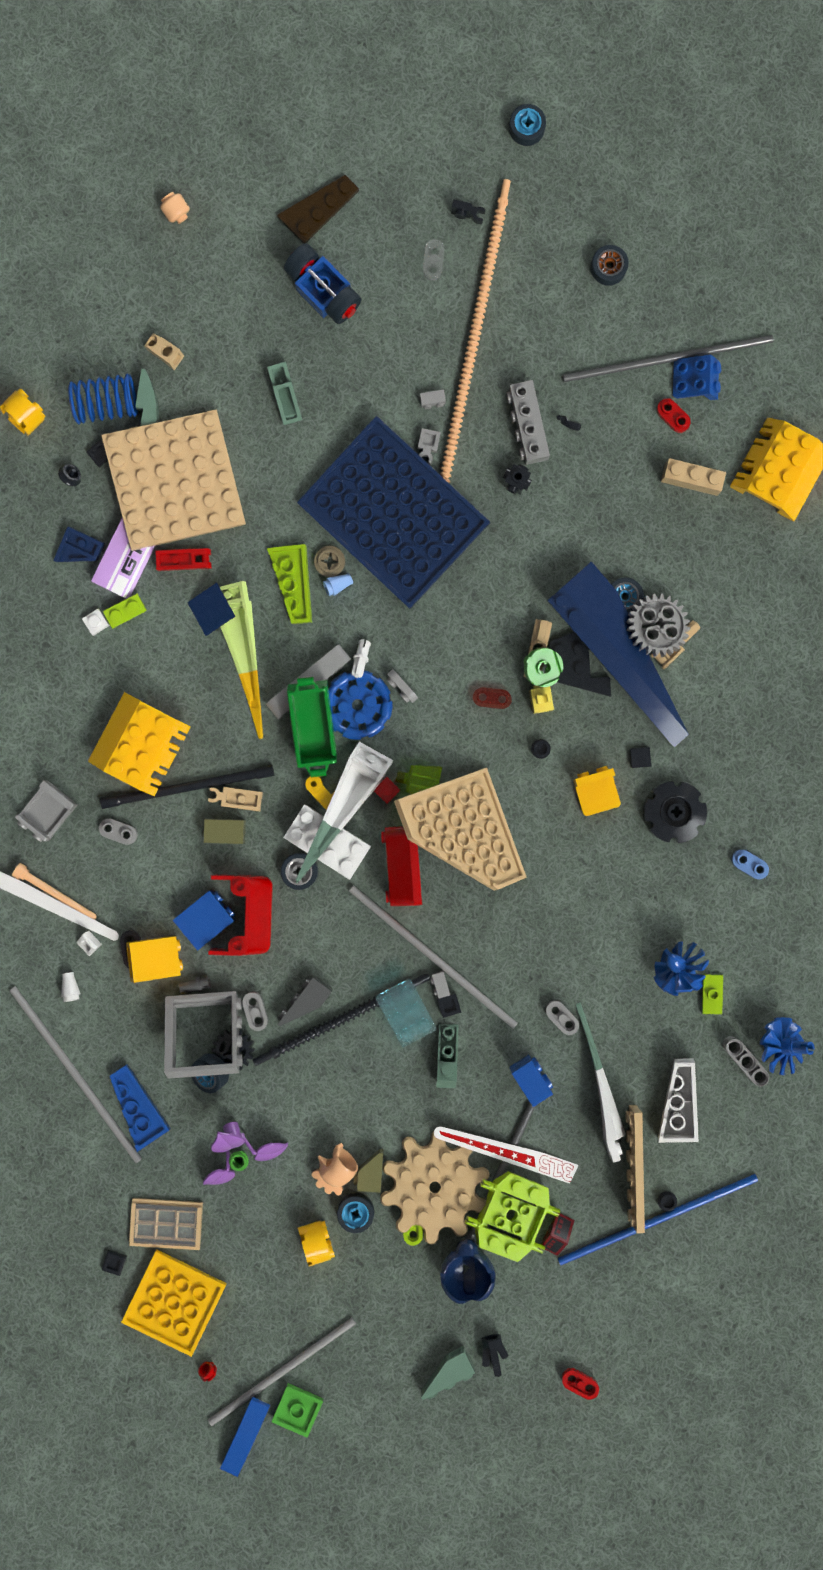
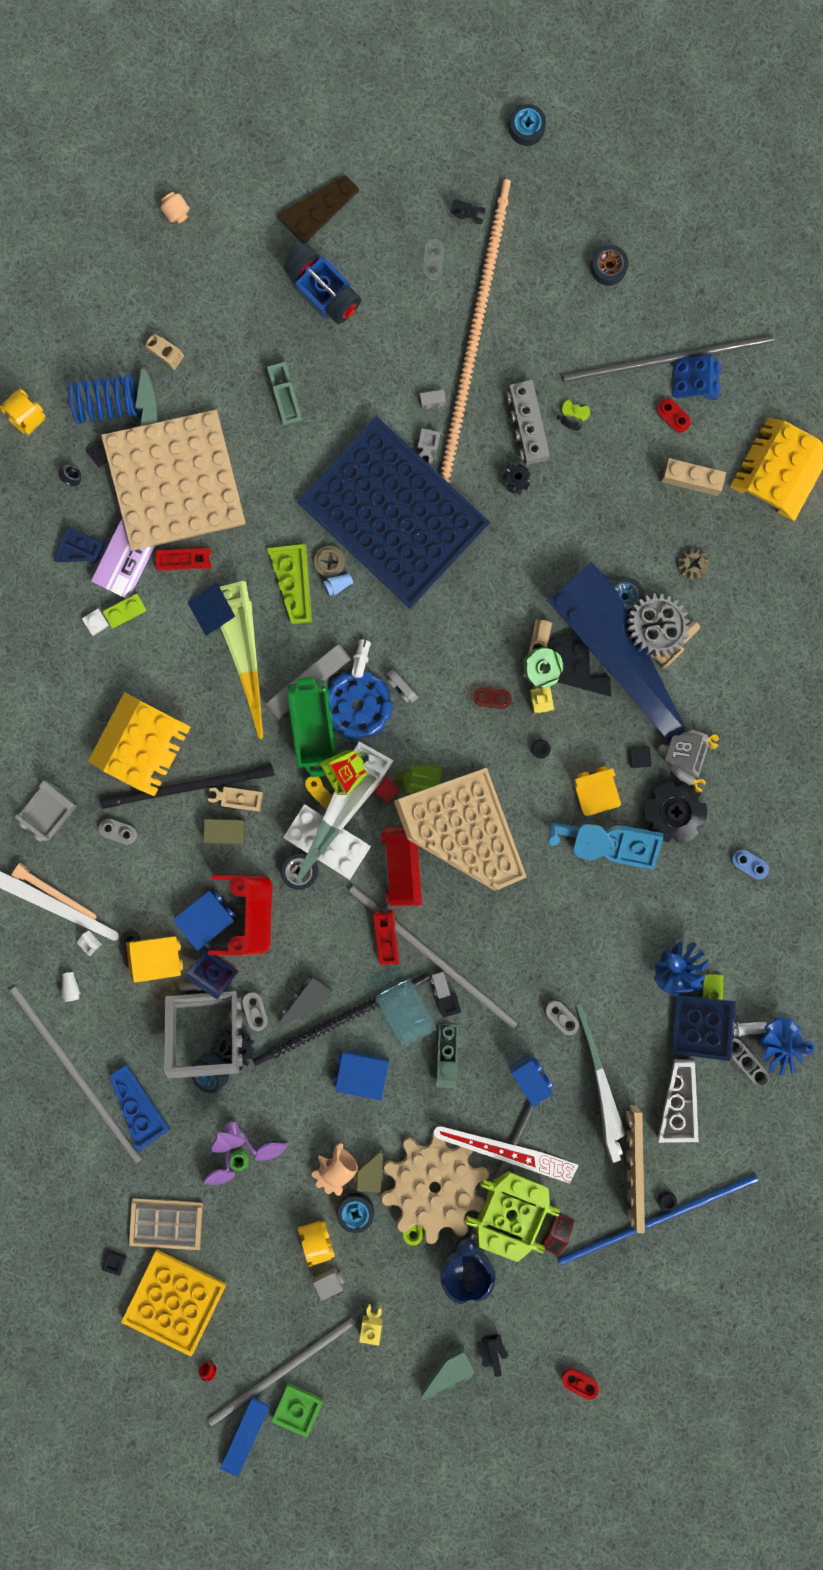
none -> dark blue plate [185,949,238,1000]
none -> light grey brick [313,1267,345,1301]
none -> lime torso [320,750,369,795]
none -> blue brick [333,1050,389,1101]
none -> light yellow brick [359,1304,383,1346]
none -> red plate [373,909,400,965]
none -> dark azure plate [549,823,663,870]
none -> lime piece [562,400,590,421]
none -> light grey torso [658,730,719,792]
none -> dark blue plate [672,994,736,1061]
none -> dark tan gear [678,548,709,579]
none -> white piece [734,1022,767,1037]

